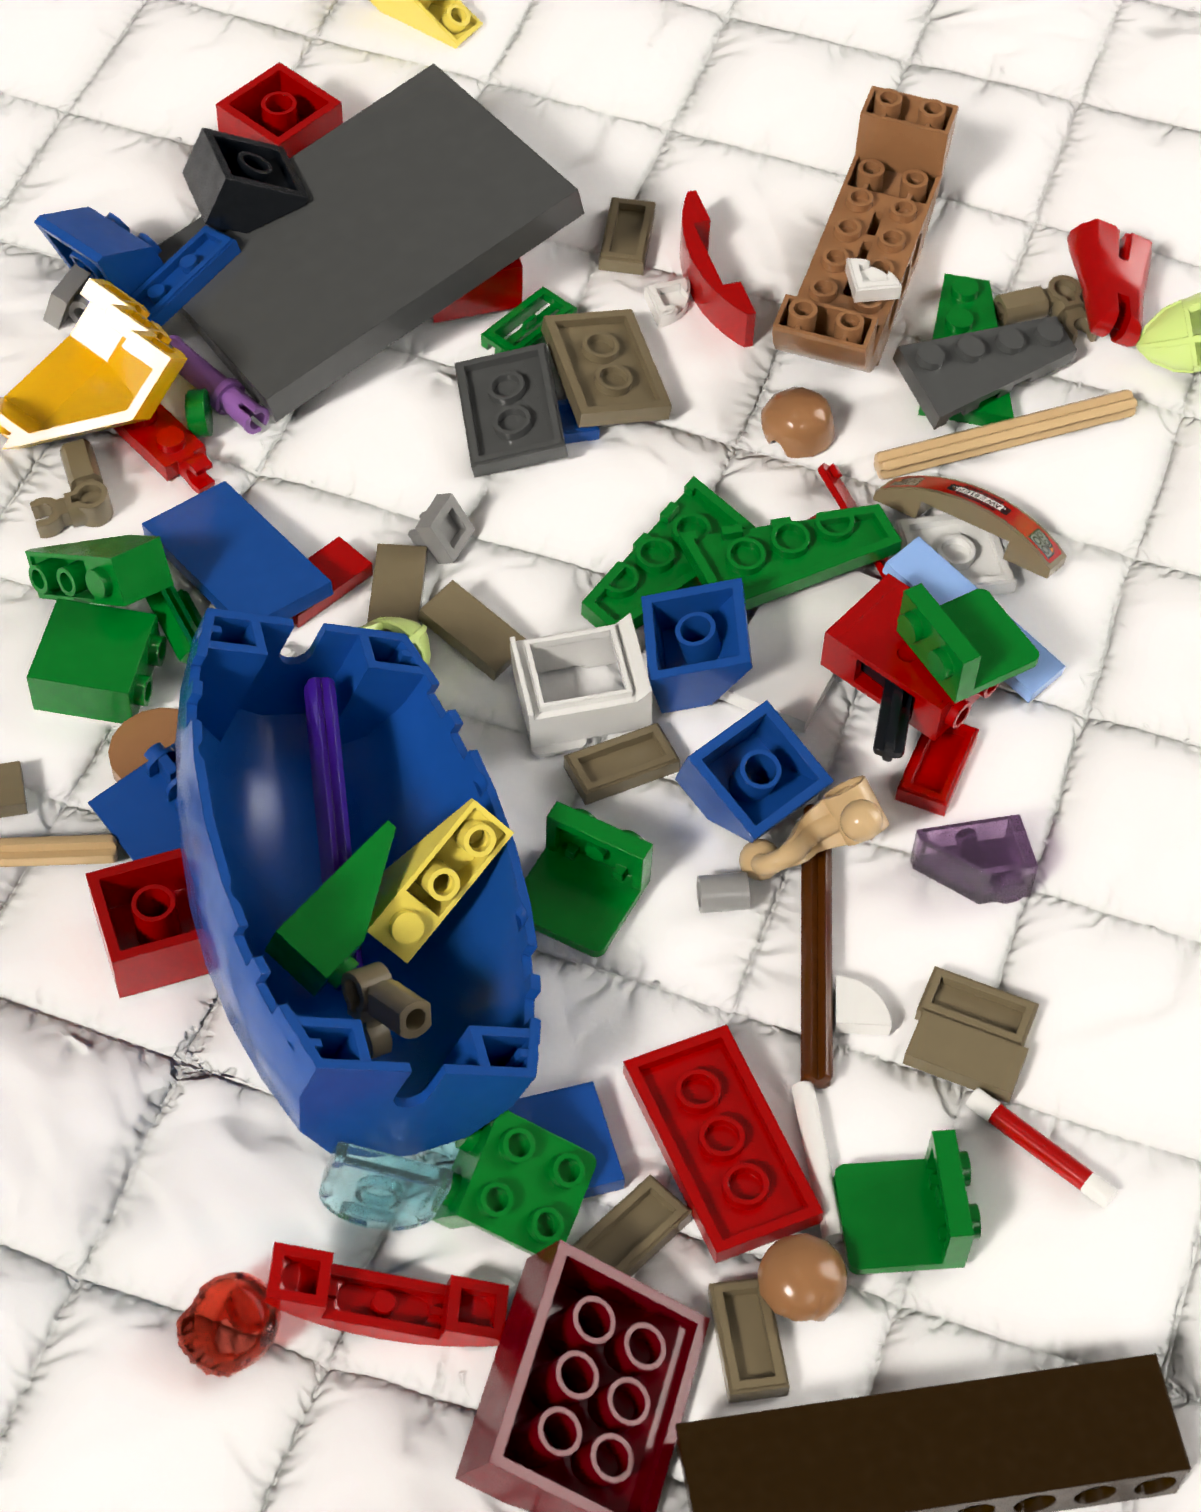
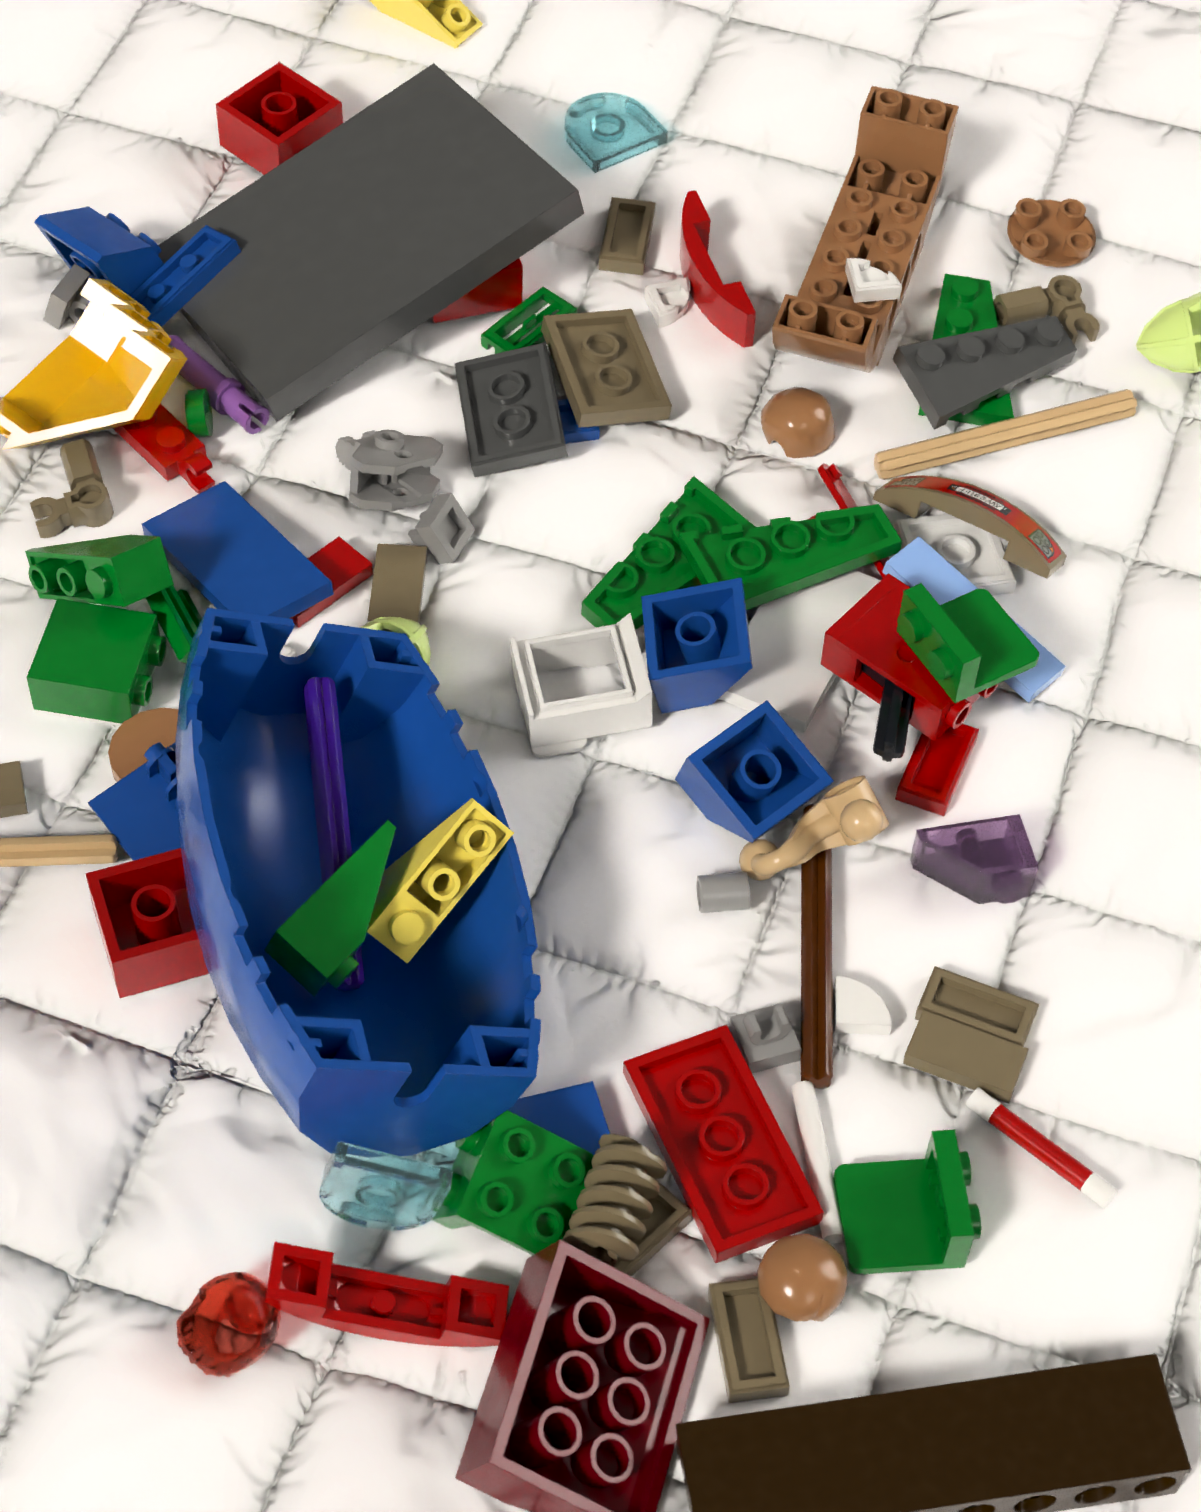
black slope [182,127,309,234] -> none
dark tan bar [341,961,432,1059] -> none
dark tan tile [418,580,526,681] -> none
green bracket [525,801,653,957] -> none
dark tan tile [563,723,680,805] -> none
red piece [1067,218,1152,348] -> none
none -> light grey hinge [335,429,443,511]
none -> dark tan piece [562,1134,668,1267]
none -> clear light blue tile [564,92,668,173]
none -> light grey tile [729,1003,802,1073]
none -> medium nougat dish [1007,198,1096,267]

